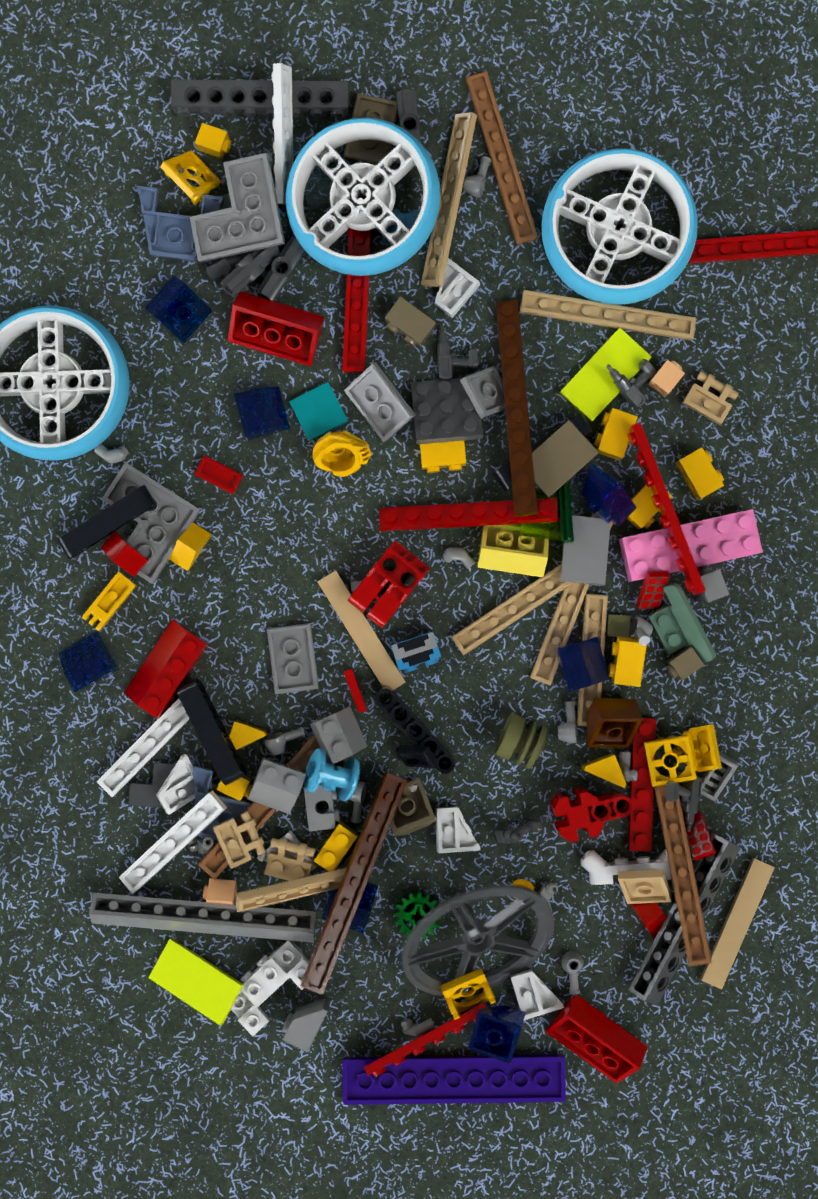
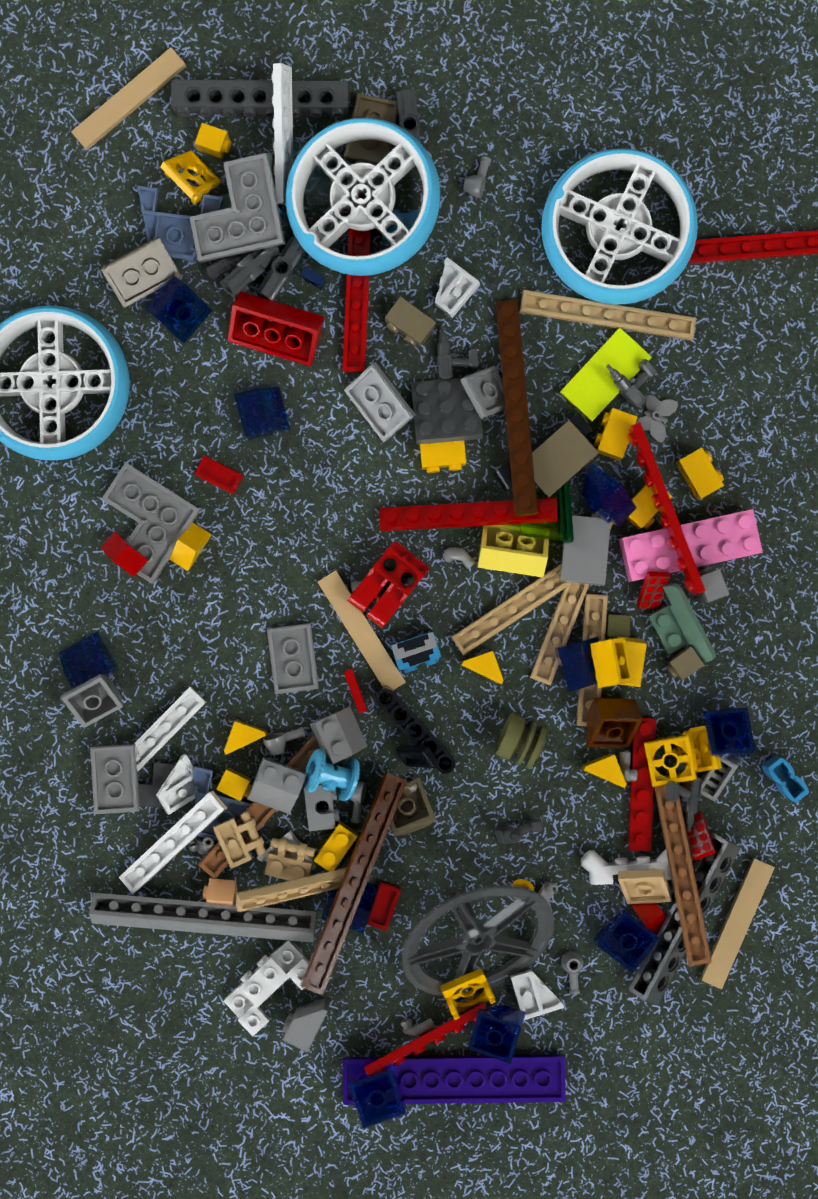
black beam [57,485,157,559] -> none
yellow hinge [82,571,137,632] -> none
light grey arm [94,444,128,464] -> none
red slope [124,619,210,718] -> none
neon yellow tile [148,938,244,1025] -> none
black beam [176,678,247,786] -> none
teal tile [289,382,348,442] -> none
yellow helmet [312,430,372,477] -> none
green gear [394,890,442,940] -> none
tan tile [421,112,477,287] -> none
white wing [435,806,480,853] -> none
medium nougat tile [466,71,538,245] -> none
red slope [545,995,648,1084] -> none
red connector [550,787,633,843] -> none
light grey bar [558,701,577,743] -> none
light grey bar [630,616,653,646] -> none
light nougat brick [648,360,685,397] -> none
tan plate [682,371,739,425] -> none
none -> light grey slope [61,674,123,728]
none -> tan tile [71,47,186,150]
none -> light grey tile [90,744,140,814]
none -> tile [101,236,182,308]
none -> dark blue tile [301,267,326,289]
none -> clear blue slope [348,1068,406,1129]
none -> red tile [366,881,401,931]
none -> yellow slope [461,651,504,684]
none -> yellow brick [590,638,633,688]
none -> clear blue slope [593,909,660,973]
none -> light grey piece [636,395,678,443]
none -> clear blue slope [703,707,756,759]
none -> dark azure brick [762,756,809,803]

